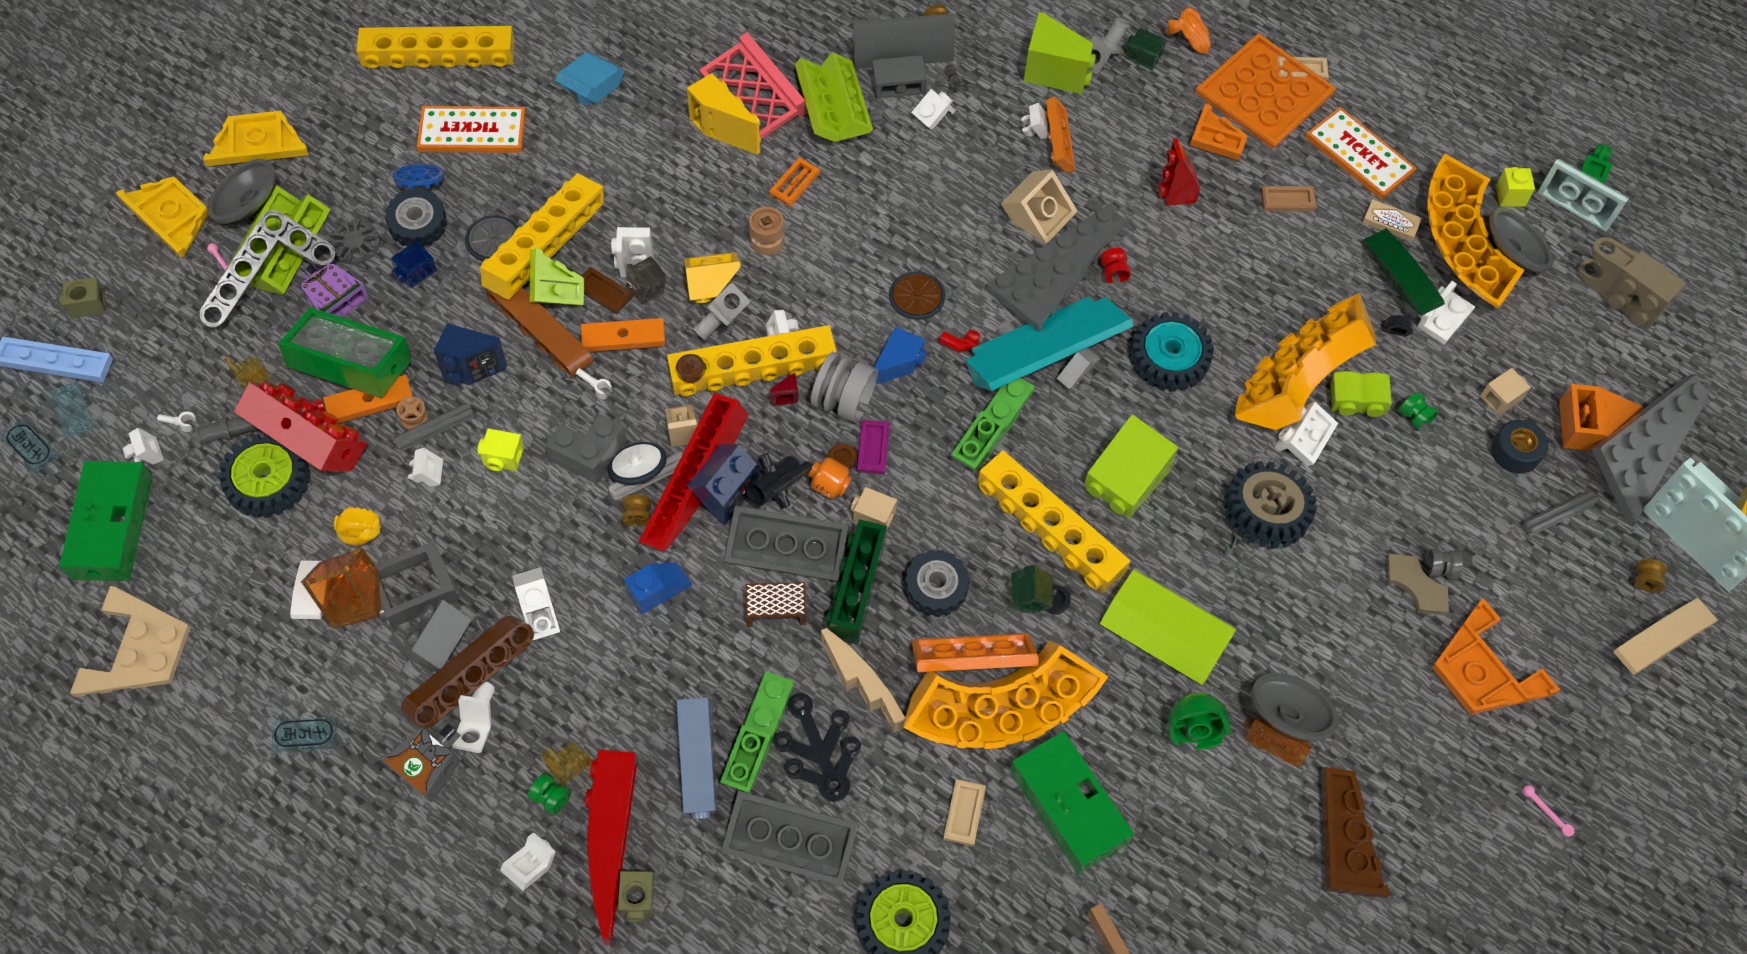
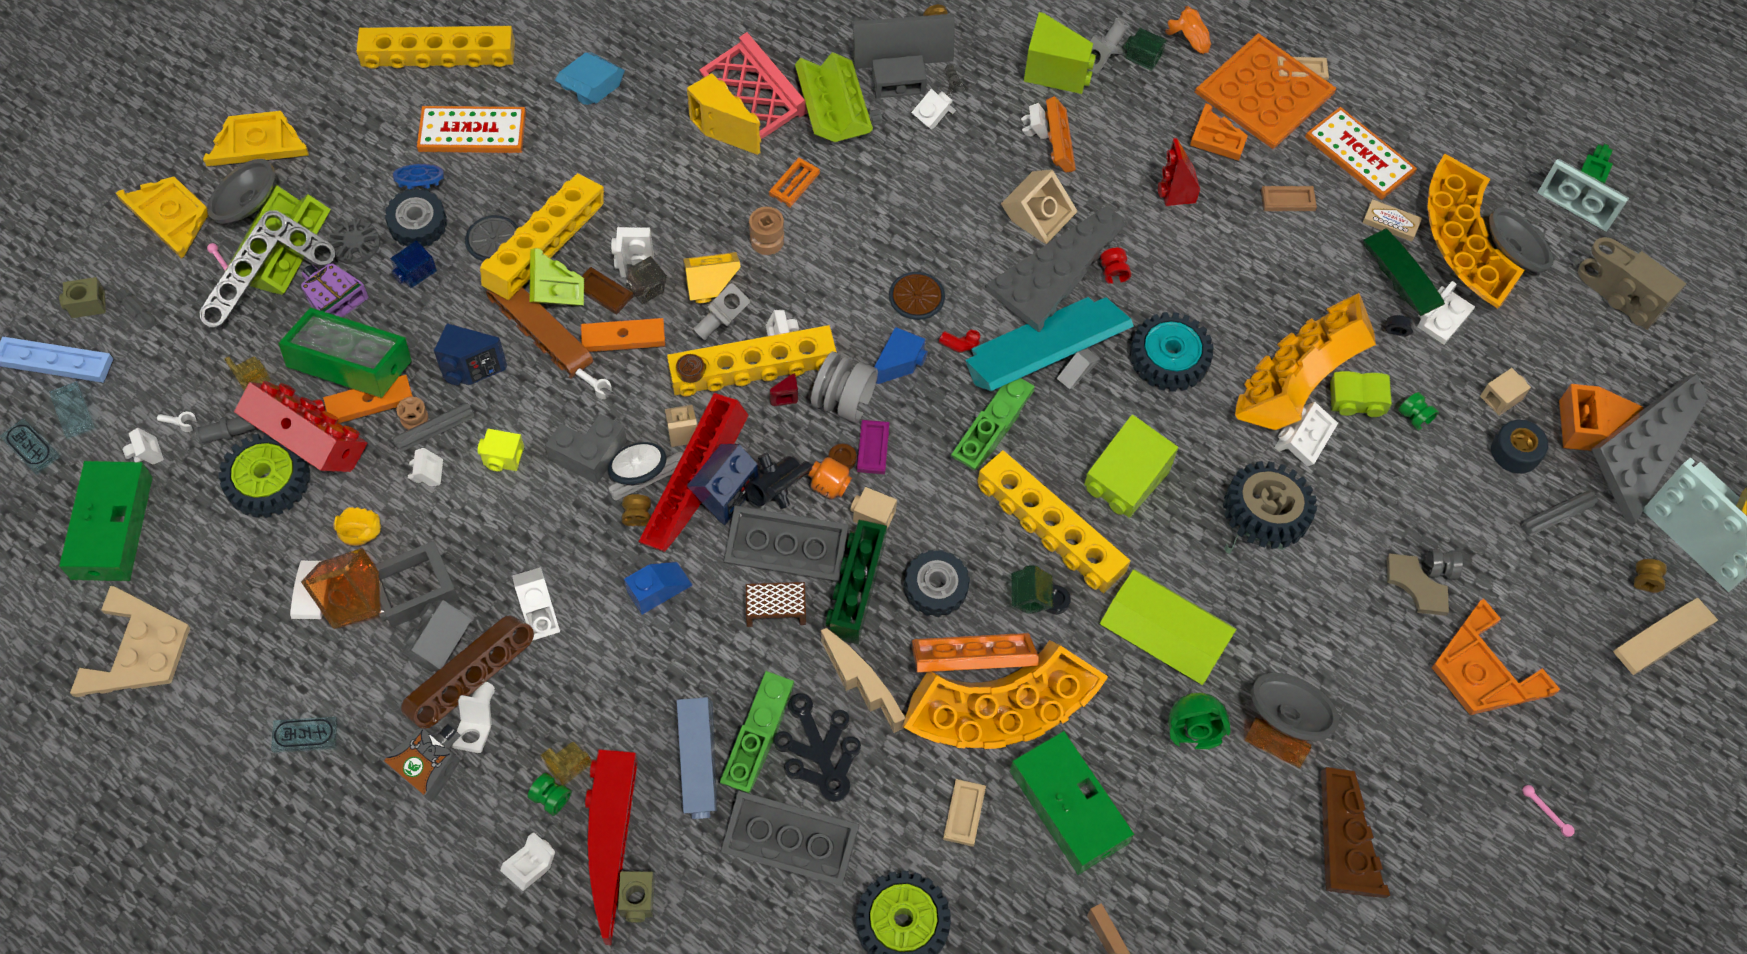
neon yellow brick [1496,167,1535,207] -> none

